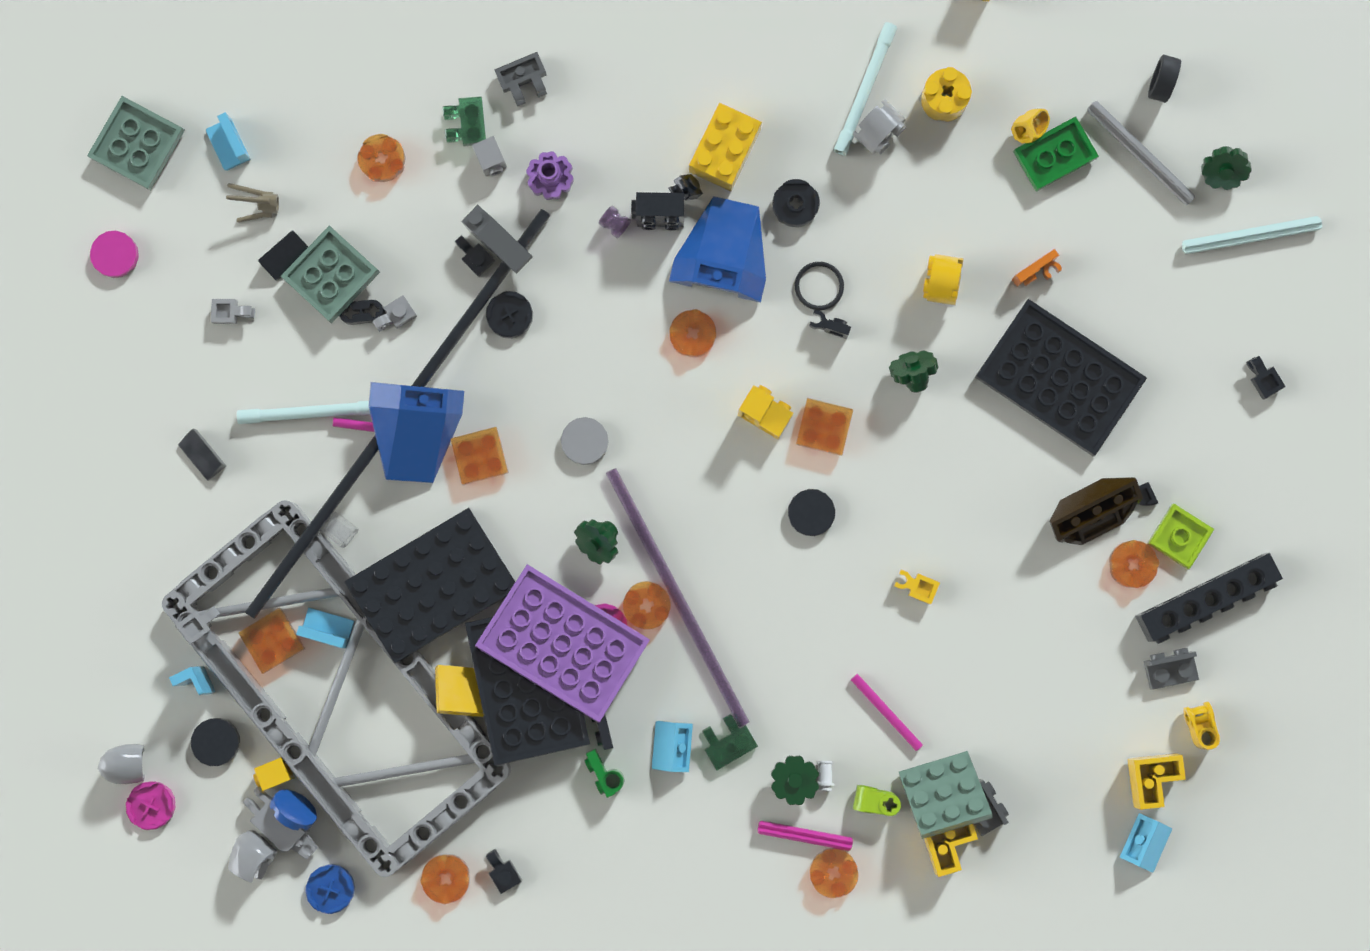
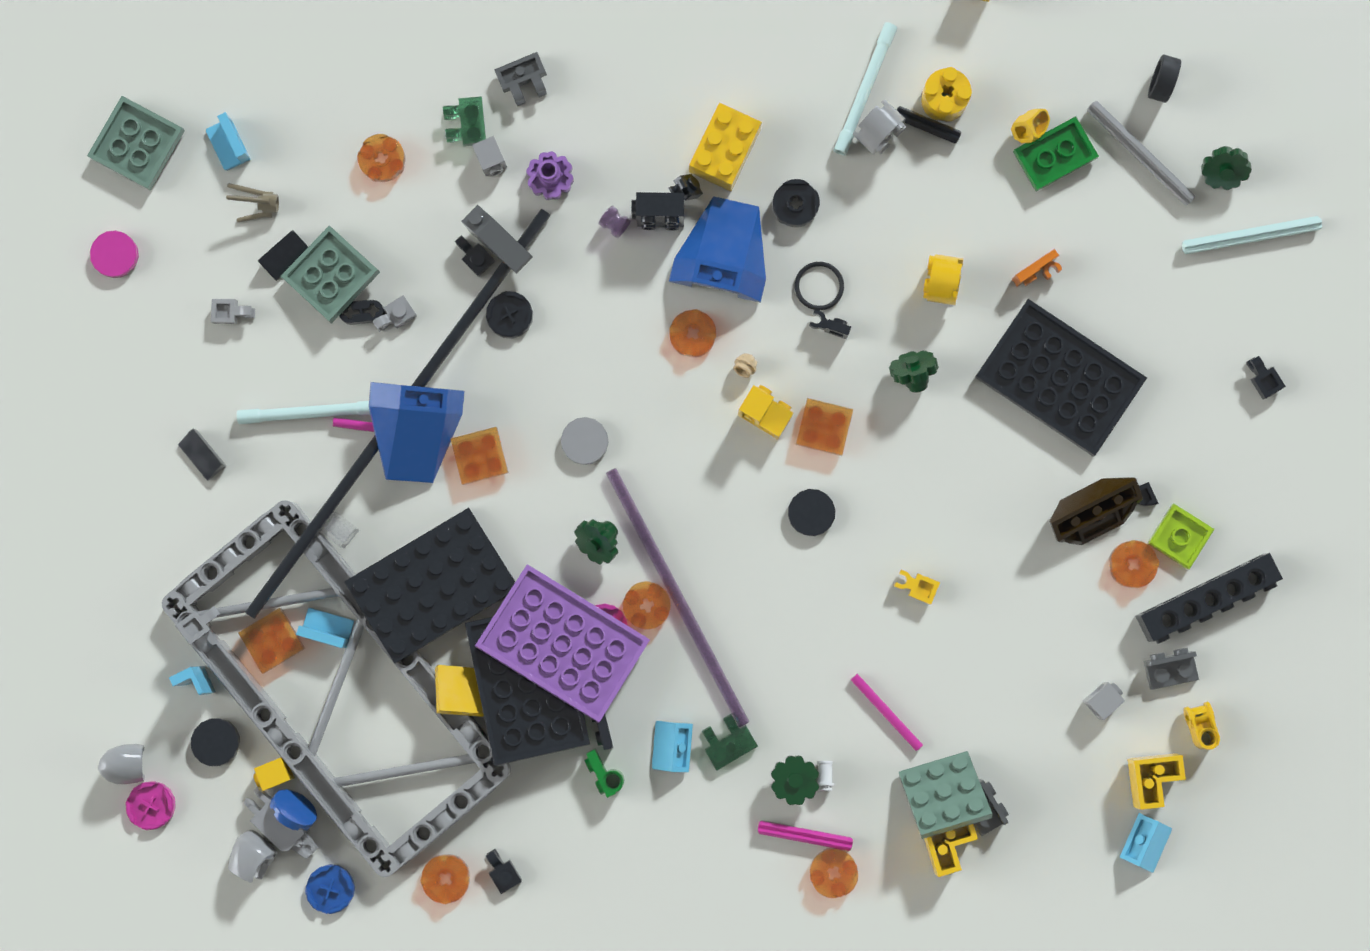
lime piece [853,785,901,816] -> none
none -> tan plate [733,353,757,378]
none -> black axle [897,106,961,144]
none -> light grey brick [1083,682,1125,720]

